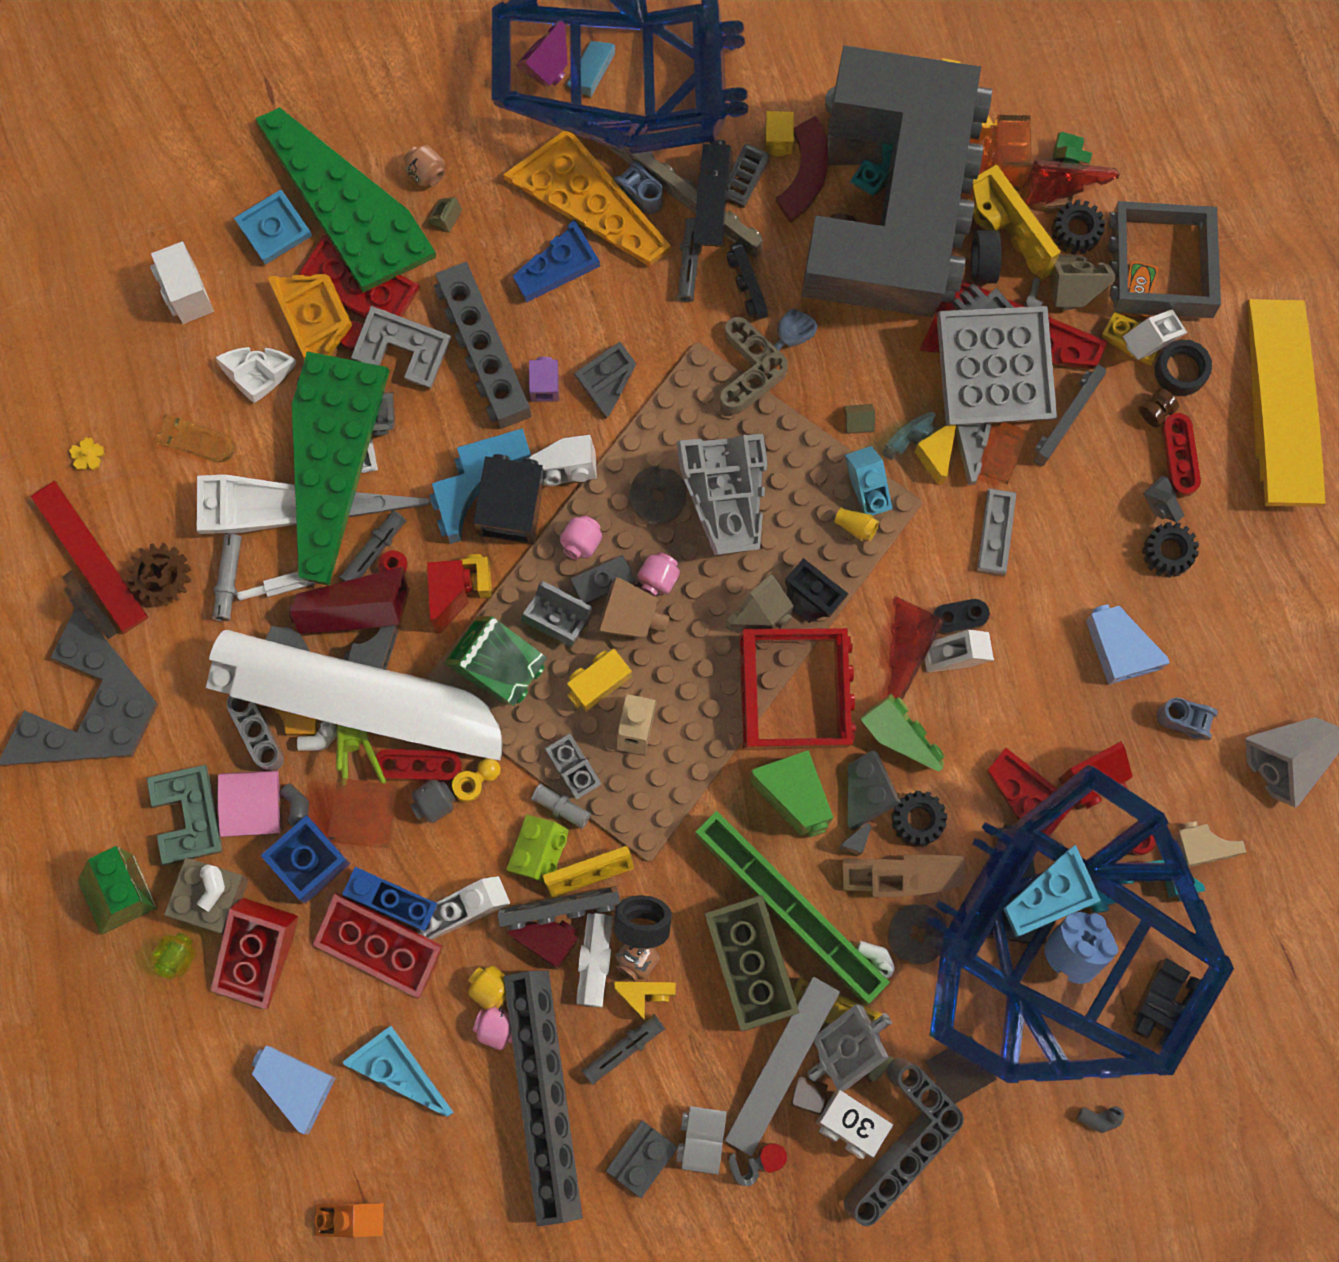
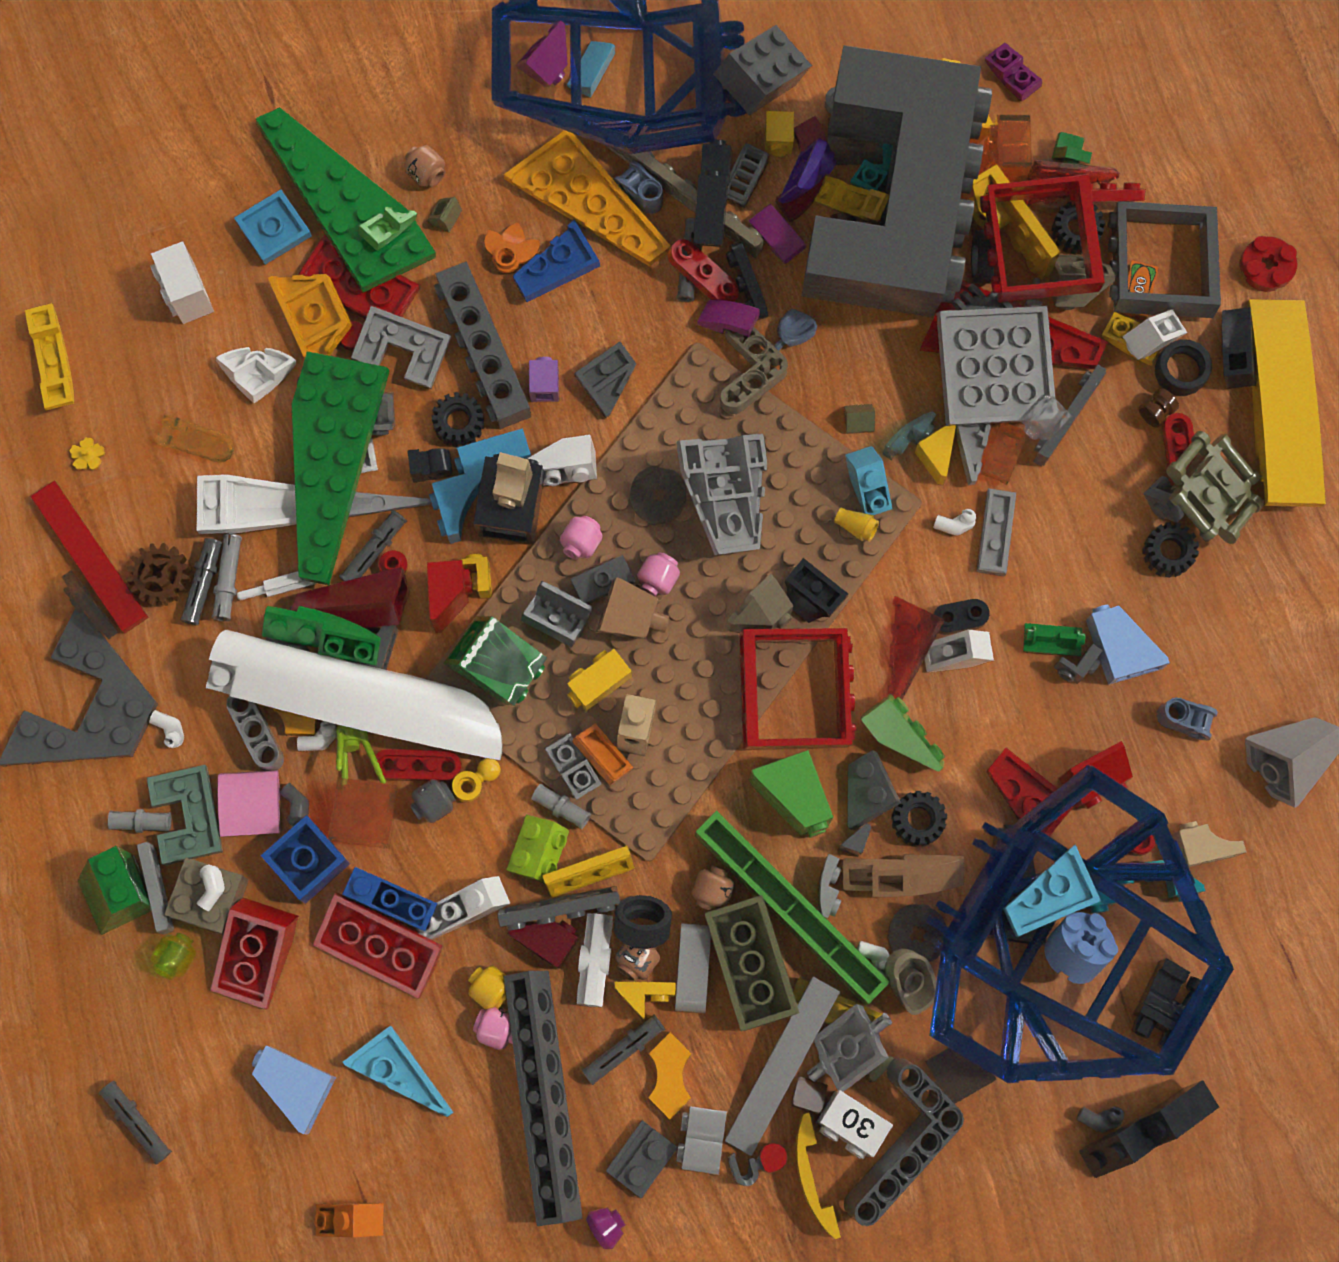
none -> yellow slope [25,303,74,411]
none -> dark grey pin [98,1081,172,1165]
none -> light grey pin [108,809,172,833]
none -> light grey tile [137,842,174,935]
none -> white arm [149,710,184,748]
none -> dark grey pin [180,538,223,626]
none -> green slope [262,606,381,666]
none -> bright green slope [358,207,417,251]
none -> black leg [407,448,453,483]
none -> black tyre [432,392,484,448]
none -> orange plate [484,222,540,273]
none -> tan arch [492,452,533,509]
none -> orange tile [572,723,633,786]
none -> magenta cone [586,1207,626,1249]
none -> light orange tile [648,1032,691,1120]
none -> red plate [667,239,739,302]
none -> light grey beam [675,923,711,1013]
none -> nougat head [692,865,735,911]
none -> magenta slope [697,300,760,337]
none -> dark grey brick [713,25,812,115]
none -> magenta slope [749,204,807,264]
none -> dark purple slope [778,138,837,203]
none -> yellow slope [795,1113,841,1239]
none -> yellow slope [814,176,889,223]
none -> light grey slope [818,854,842,919]
none -> dark tan piece [885,948,938,1015]
none -> white arm [933,509,976,536]
none -> red window [980,174,1105,302]
none -> magenta slope [985,42,1042,101]
none -> clear brick [1019,395,1071,441]
none -> green hinge [1023,623,1086,657]
none -> dark grey bracket [1054,644,1103,684]
none -> red plate [1069,182,1146,202]
none -> black arch [1079,1080,1219,1178]
none -> olive brick [1166,431,1264,544]
none -> black slope [1222,307,1256,389]
none -> red plate [1239,236,1298,292]

